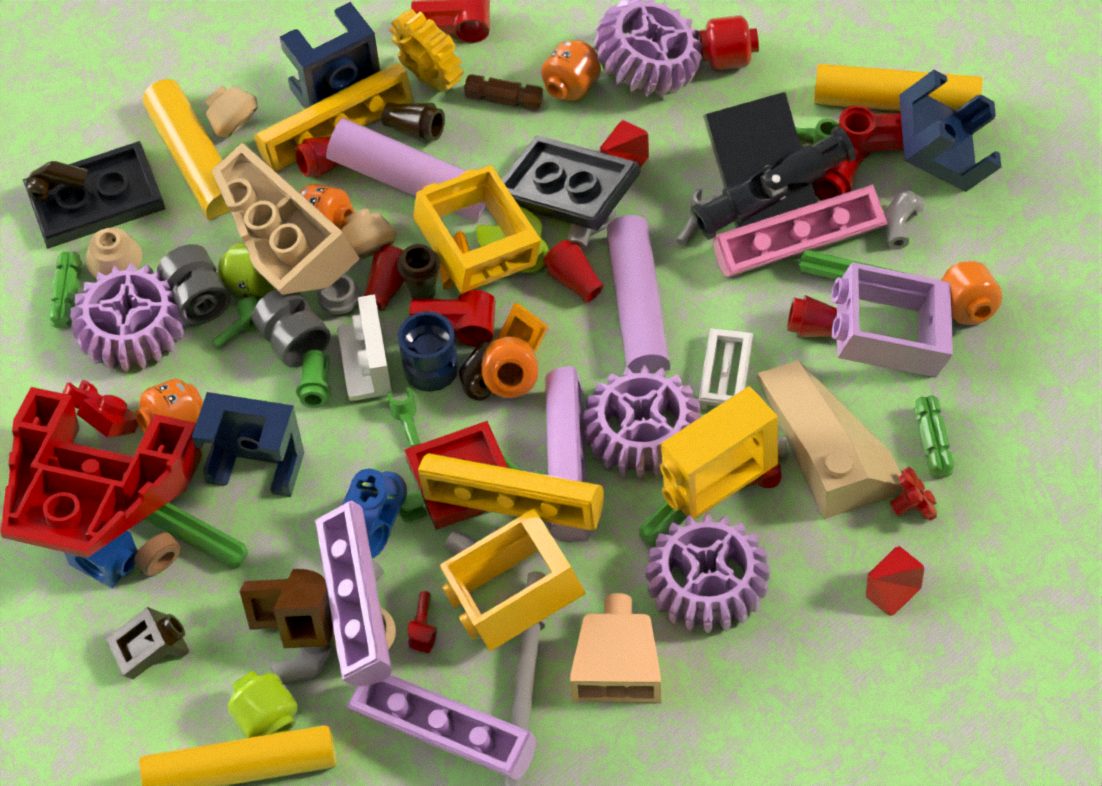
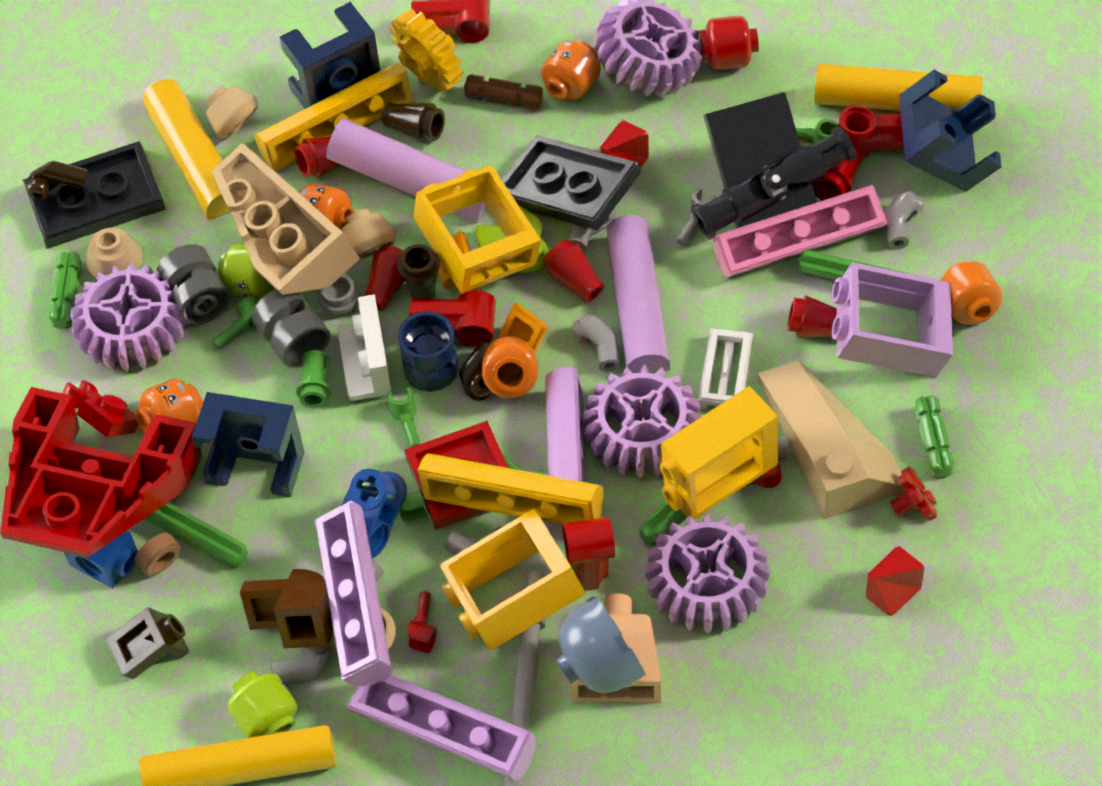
none -> sand blue cylinder [556,596,646,693]
none -> red piece [562,517,615,591]
none -> light grey arm [571,314,620,372]

